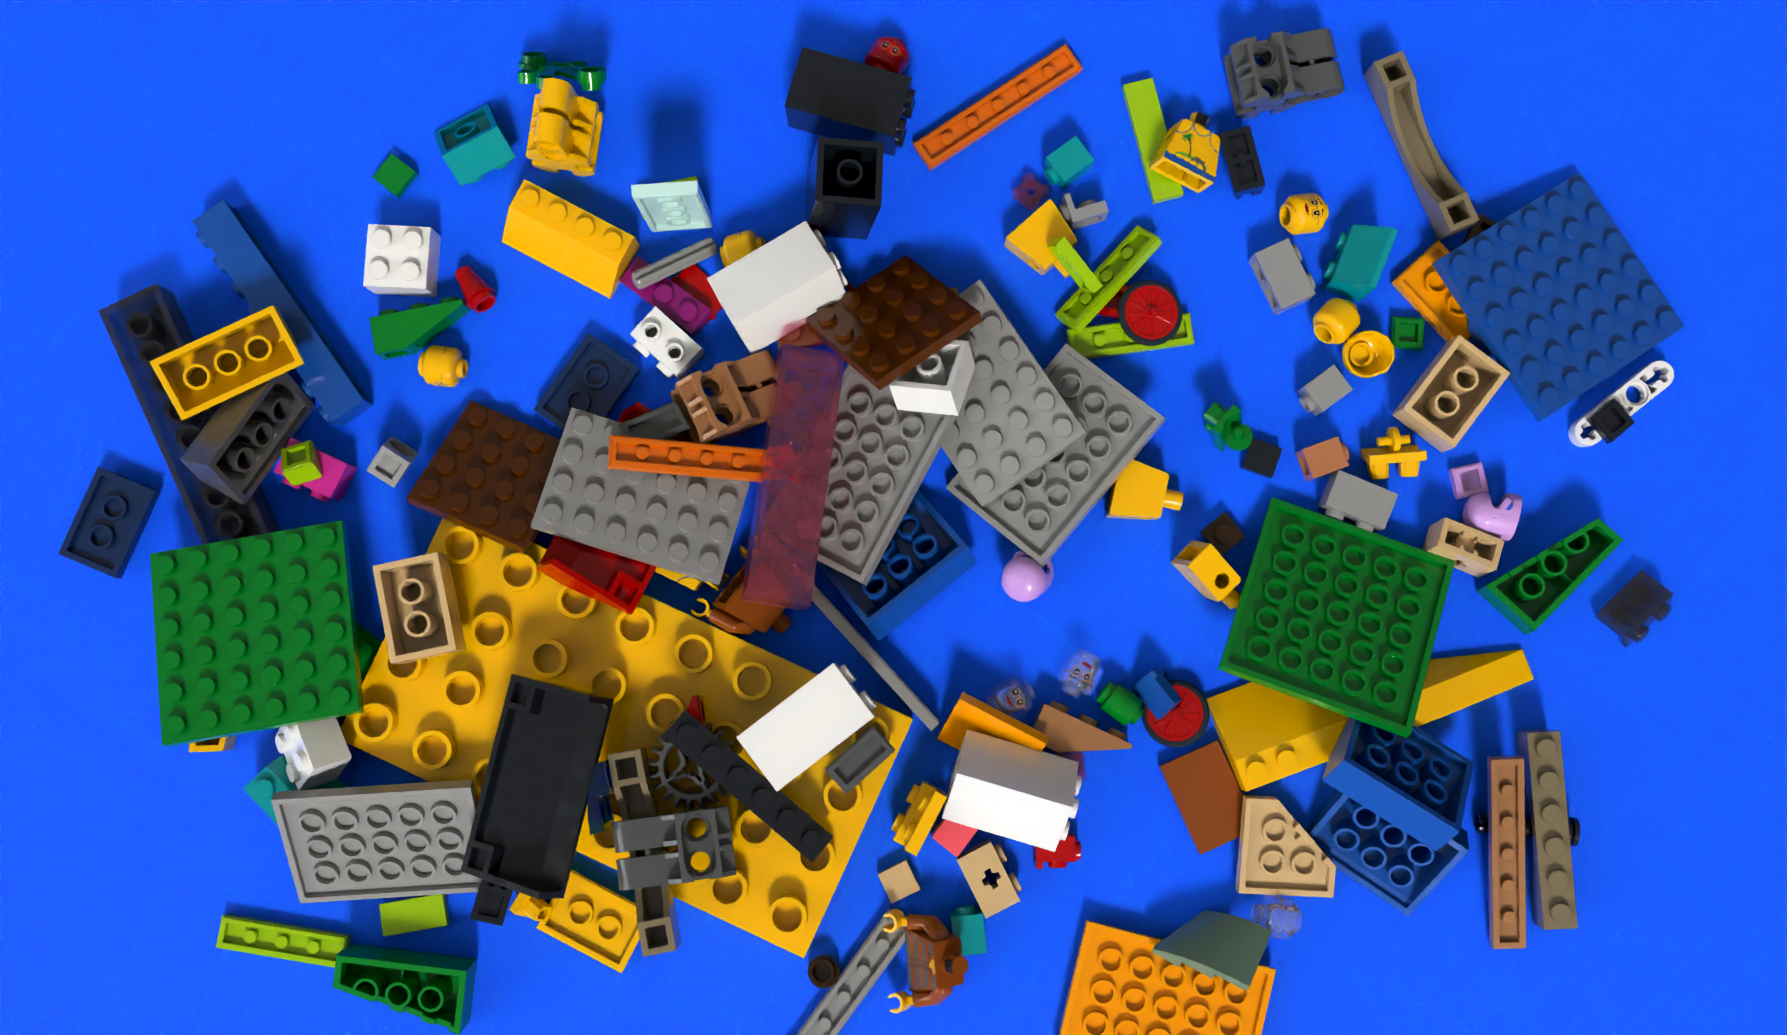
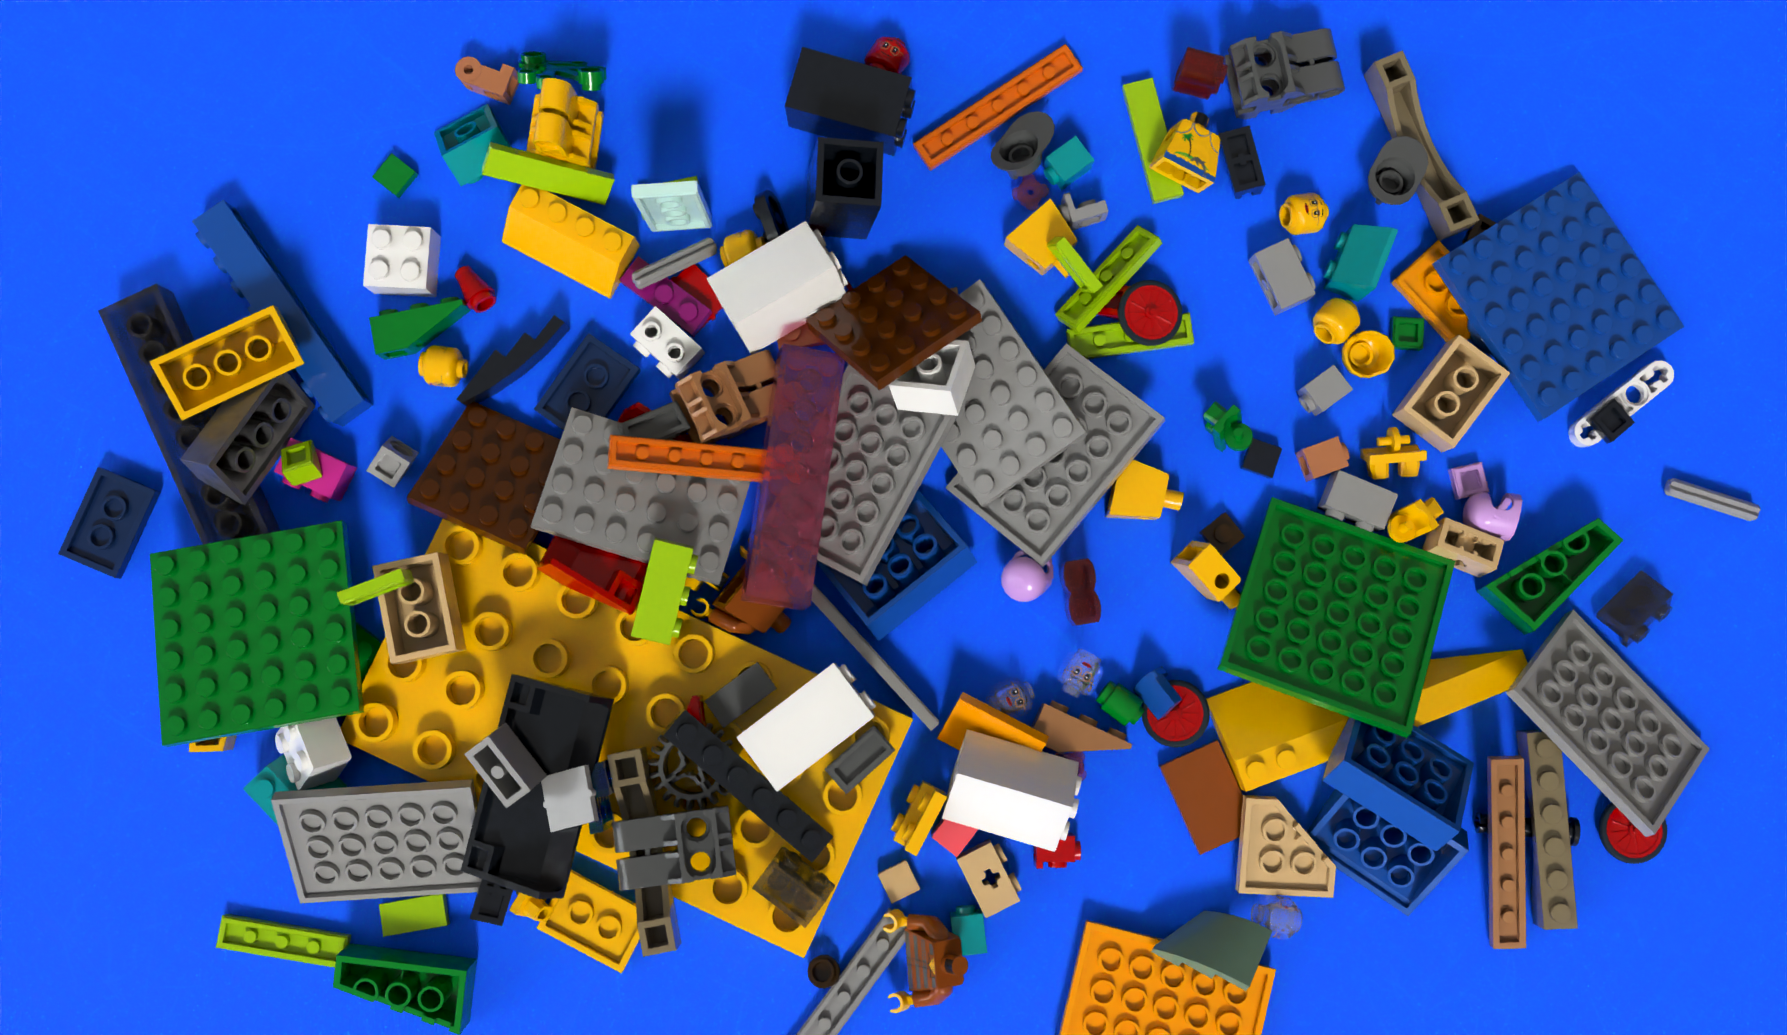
none -> lime tile [337,568,414,606]
none -> nougat leg [455,56,519,105]
none -> black slope [457,315,570,406]
none -> light grey brick [464,723,547,808]
none -> lime tile [482,142,615,205]
none -> light grey piece [541,765,599,832]
none -> lime brick [631,537,698,645]
none -> dark grey tile [704,662,777,728]
none -> clear smoke bracket [752,847,835,928]
none -> black plate [753,190,789,243]
none -> dark grey piece [991,111,1055,180]
none -> clear red brick [1060,558,1101,626]
none -> clear red brick [1172,47,1228,100]
none -> dark grey piece [1368,136,1428,205]
none -> yellow hips [1387,497,1444,543]
none -> light grey plate [1506,610,1710,837]
none -> red wheel [1599,802,1667,864]
none -> light grey axle [1664,478,1760,521]

